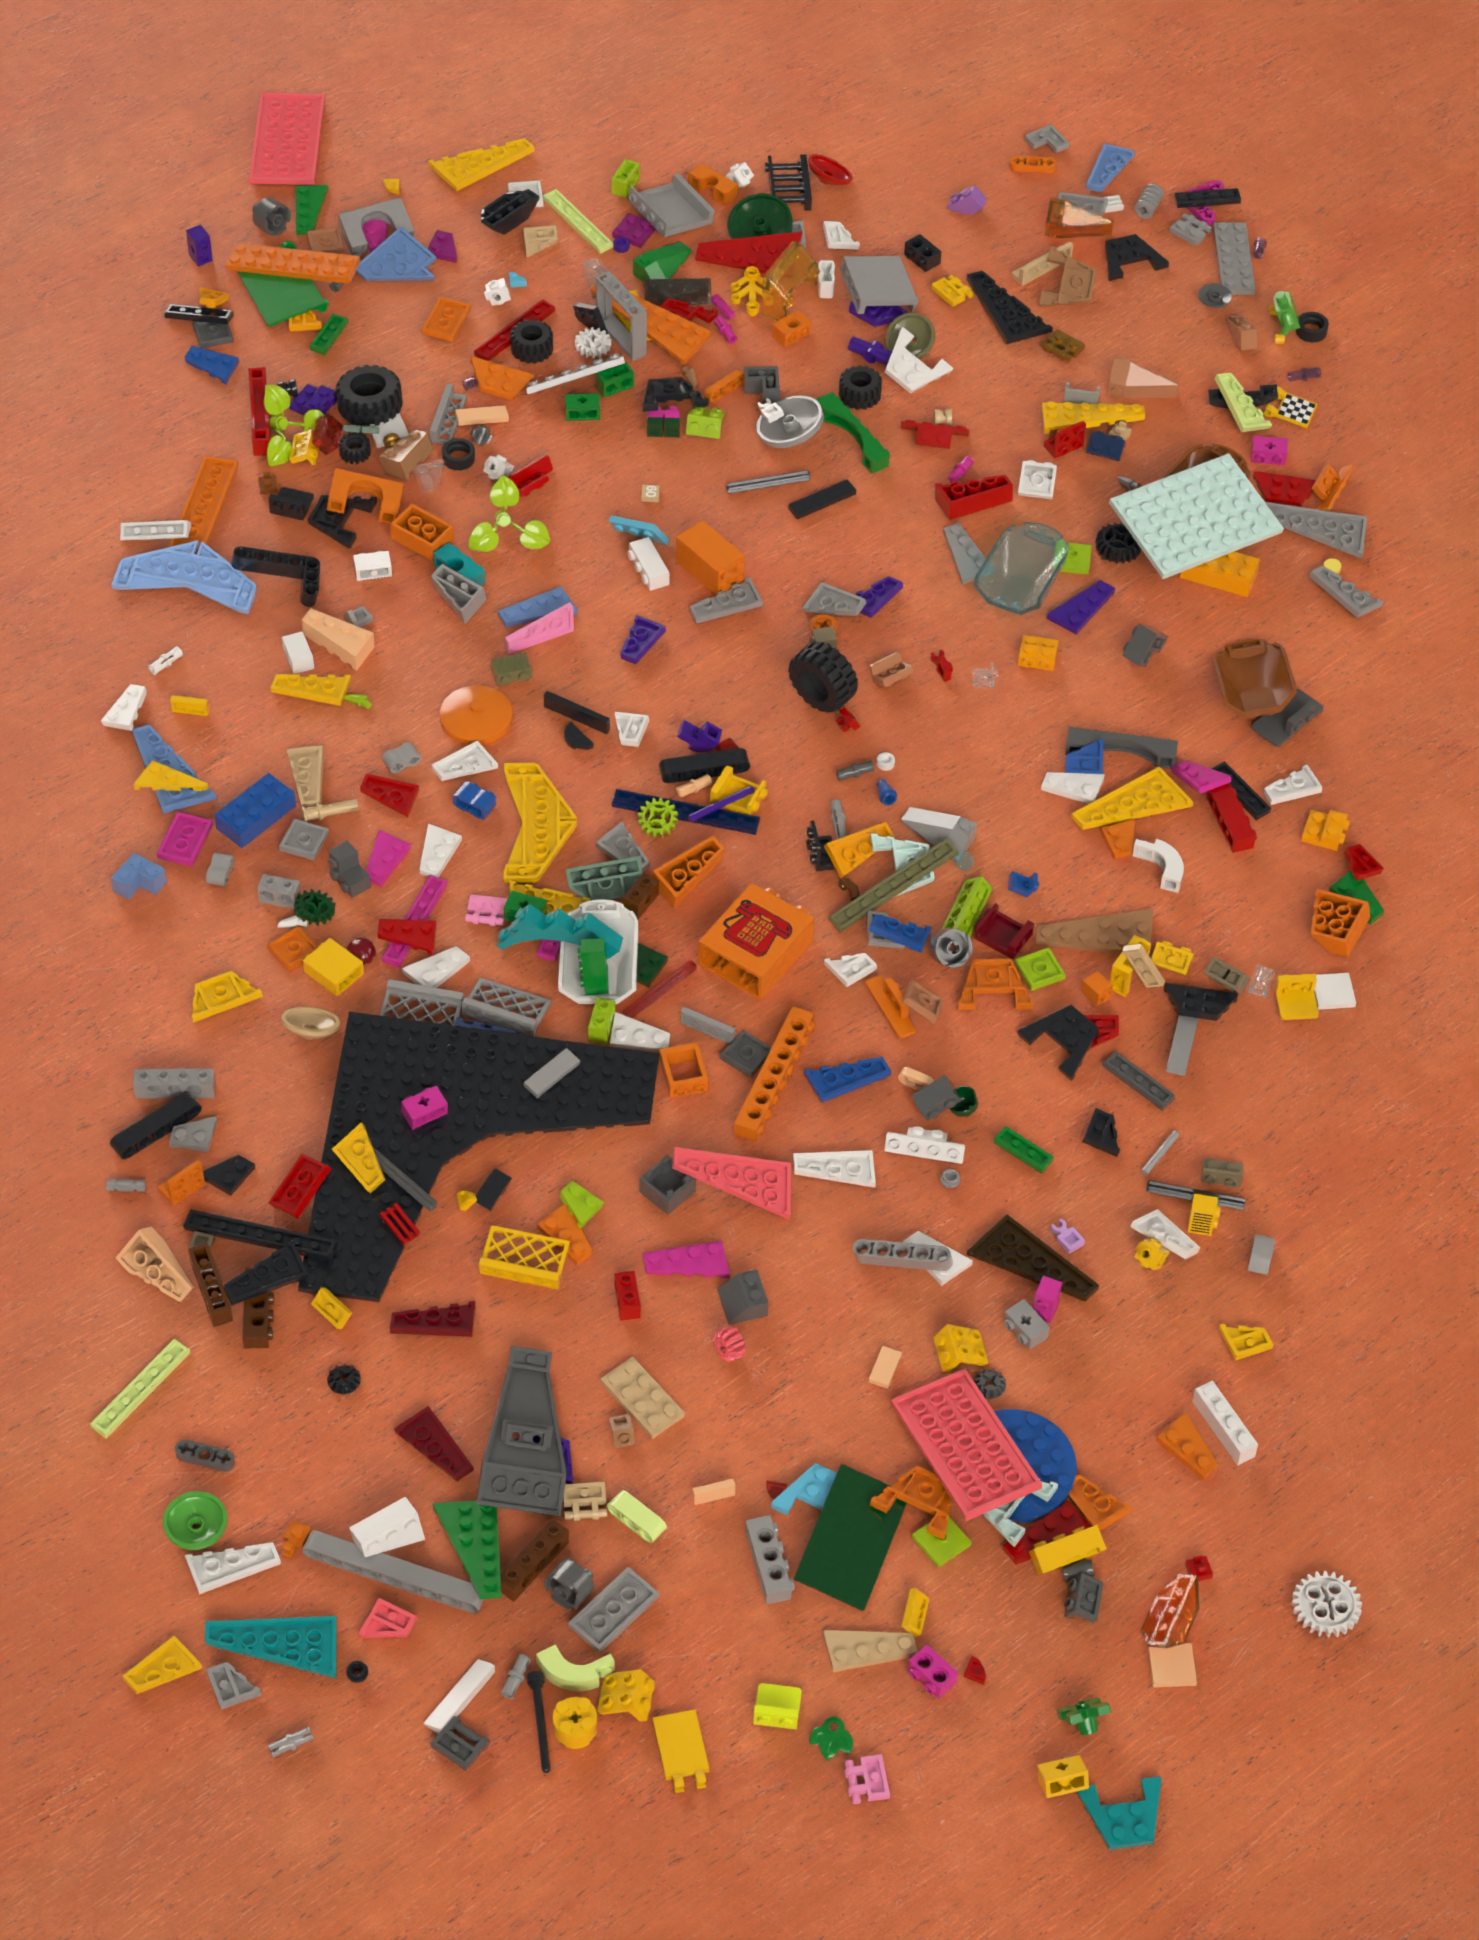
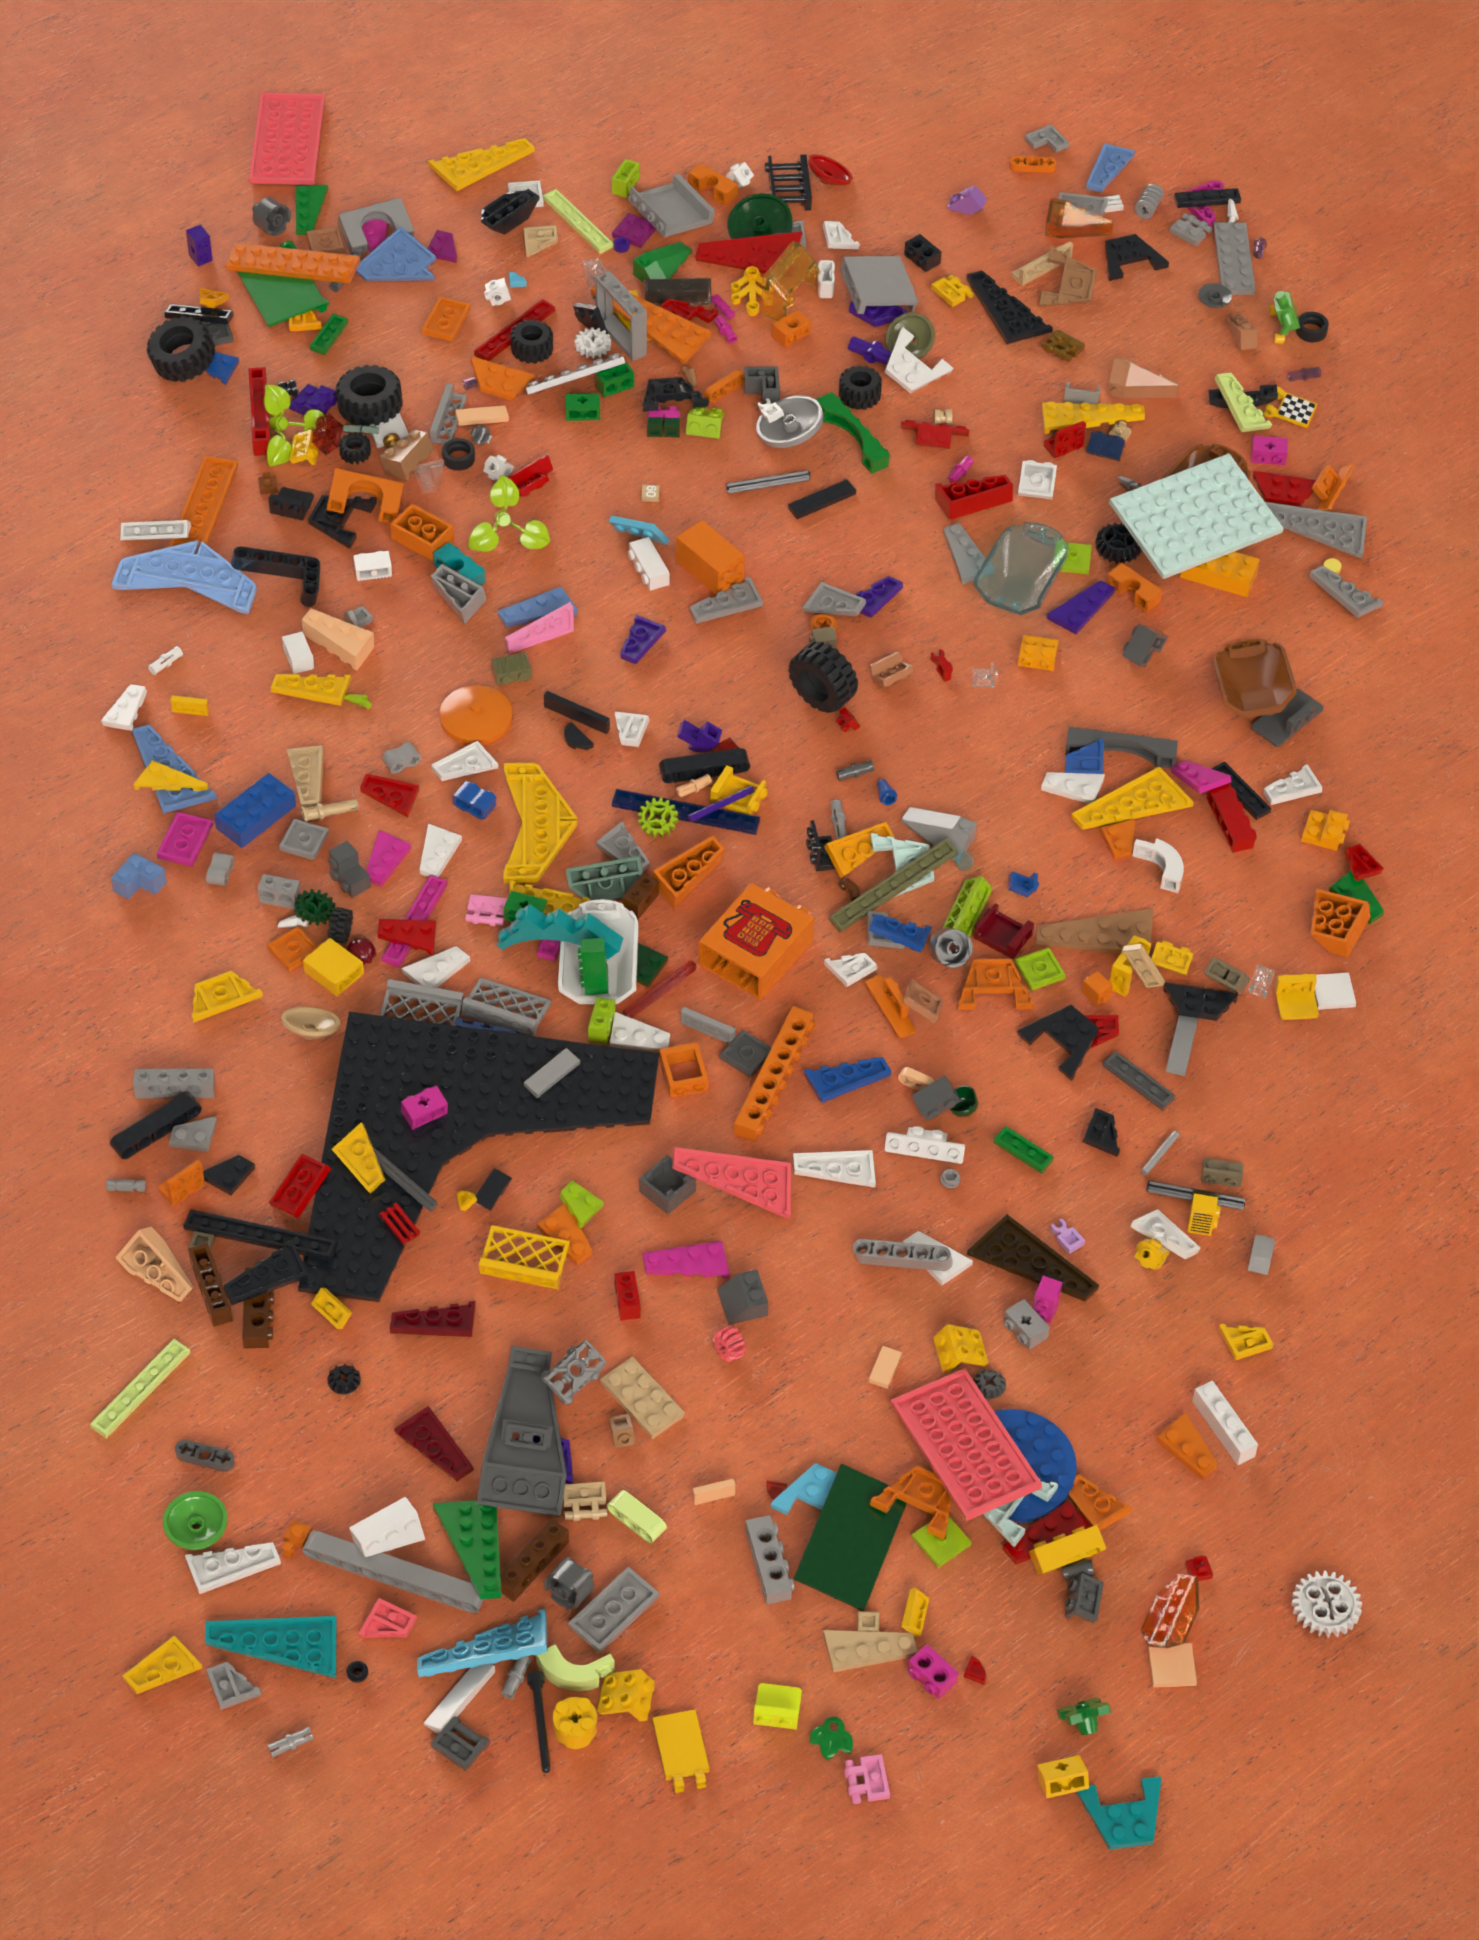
yellow tile [383,179,400,194] -> none
white tile [876,752,895,771] -> none
none -> black tyre [147,316,215,382]
none -> black tyre [328,907,353,944]
none -> medium azure wing [417,1608,548,1677]
none -> light grey piece [540,1340,607,1405]
none -> tan tile [857,1612,879,1632]
none -> orange arch [1107,563,1162,613]
none -> white bar [1227,199,1239,223]

